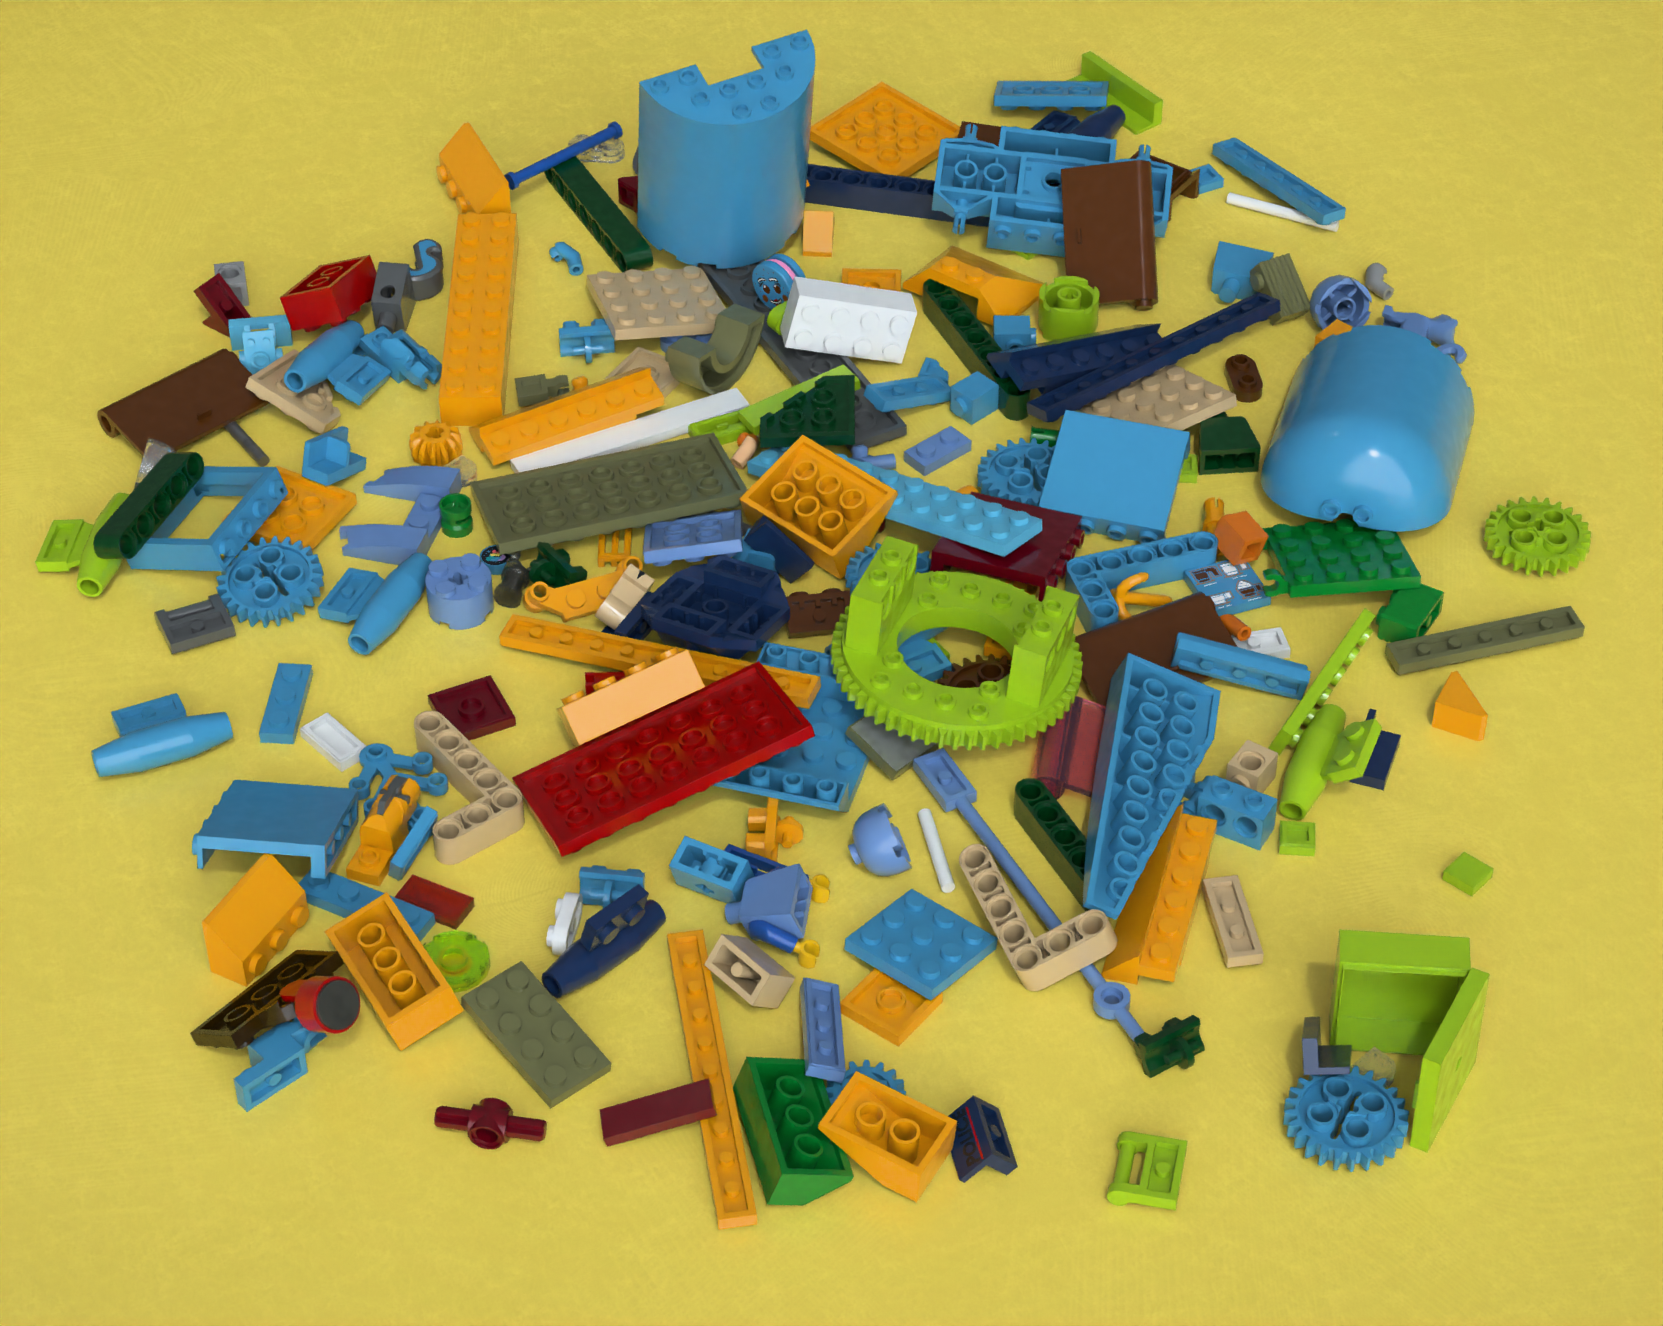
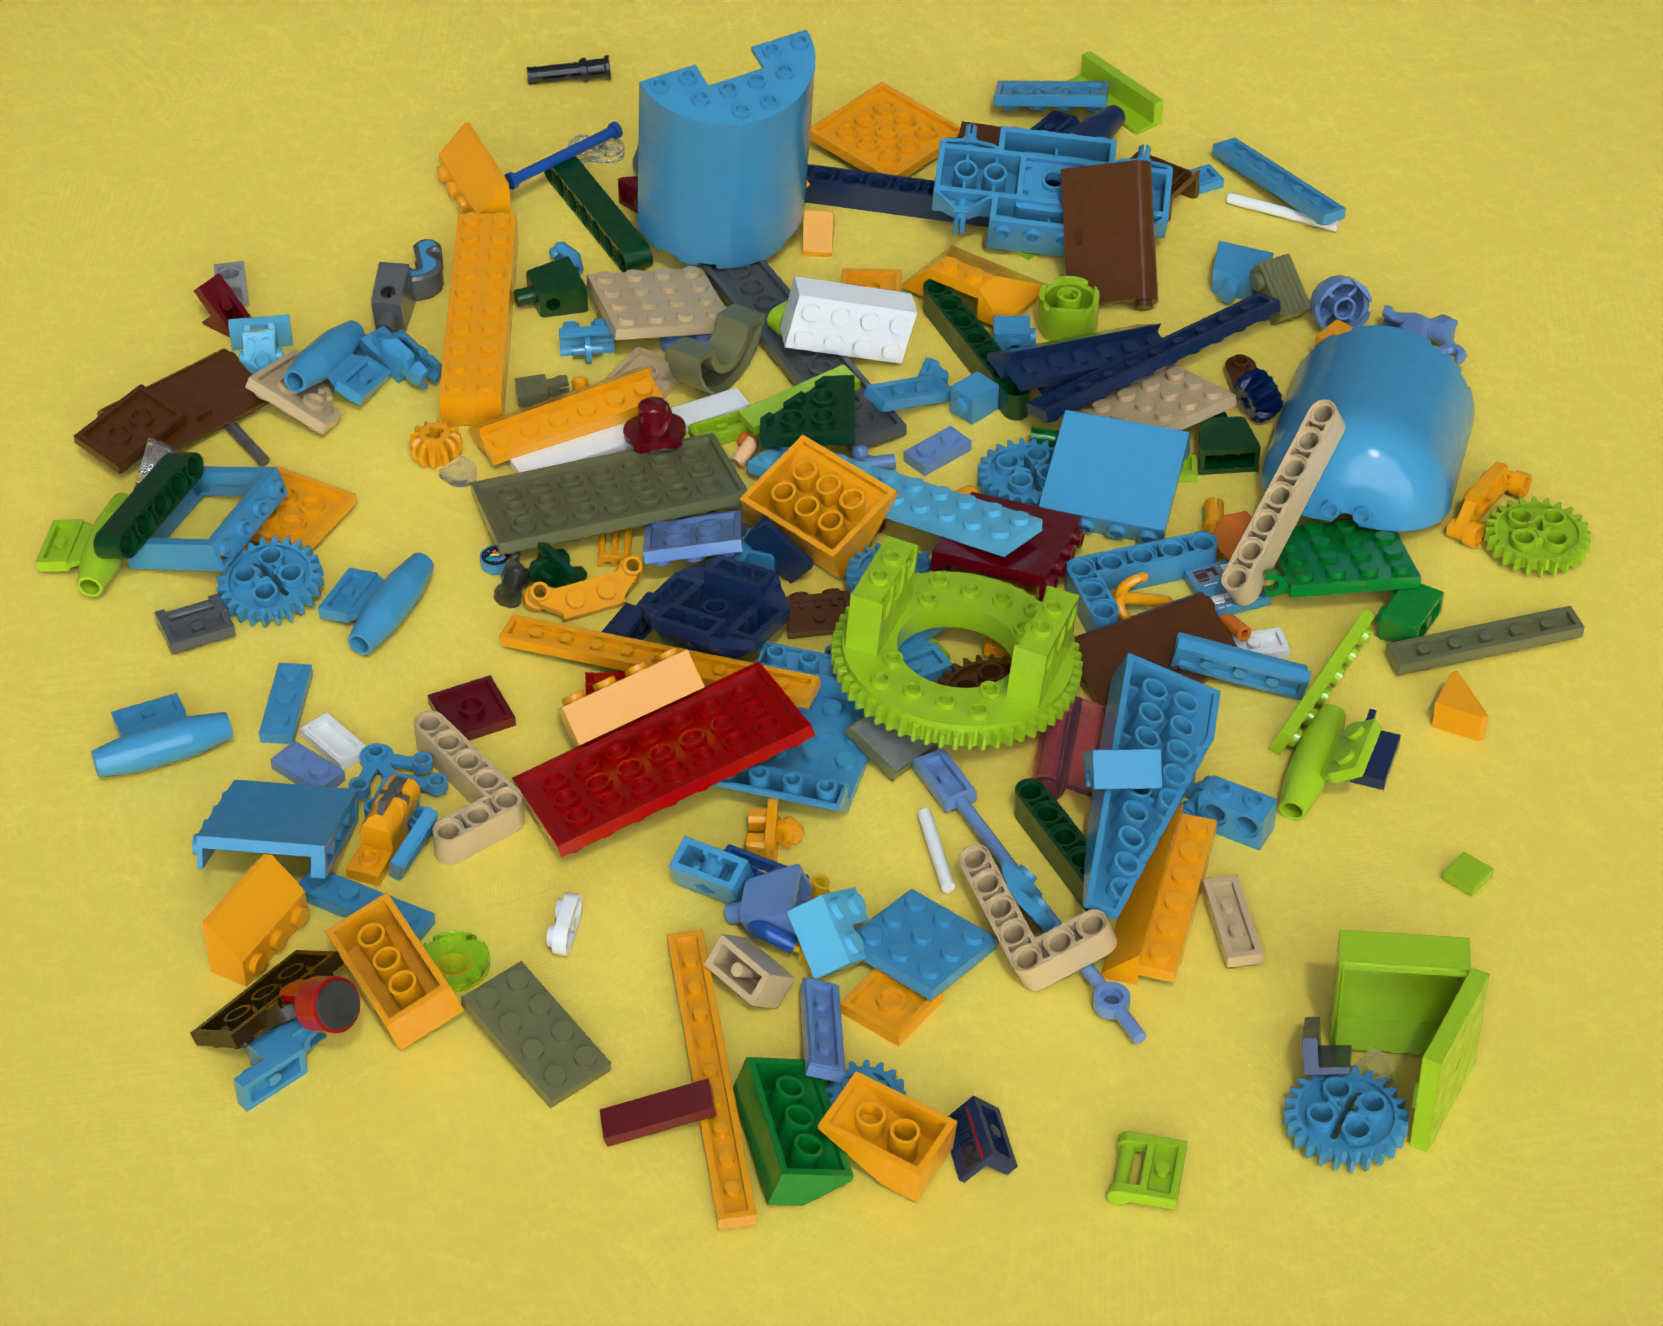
red brick [280,255,377,332] -> none
dark azure panel [302,426,366,486] -> none
medium blue wedge [339,466,462,565] -> none
clear red tile [395,875,475,930] -> none
medium blue brick [425,553,494,630] -> none
dark red axle [434,1098,547,1149] -> none
green wheel [439,493,473,538] -> none
dark blue plate [542,884,666,998] -> none
dark azure hips [579,865,645,908] -> none
tan leg [595,563,655,630] -> none
dark azure head [752,254,806,310] -> none
medium blue cylinder [848,803,912,877] -> none
dark green hips [1134,1015,1205,1078] -> none
tan brick [1226,740,1278,793] -> none
lime tile [1279,820,1315,856] -> none
light grey arm [1365,263,1394,300] -> none
none -> reddish brown tile [74,384,187,474]
none -> medium blue plate [270,741,345,787]
none -> dark green torso [513,256,588,318]
none -> black pin [527,55,611,85]
none -> dark red plate [623,396,686,454]
none -> medium azure brick [787,887,869,979]
none -> dark azure slope [1001,860,1056,933]
none -> dark azure hinge [1082,749,1162,790]
none -> tan beam [1221,399,1346,606]
none -> clear blue gear [1234,368,1283,423]
none -> light orange plate [1446,461,1532,549]

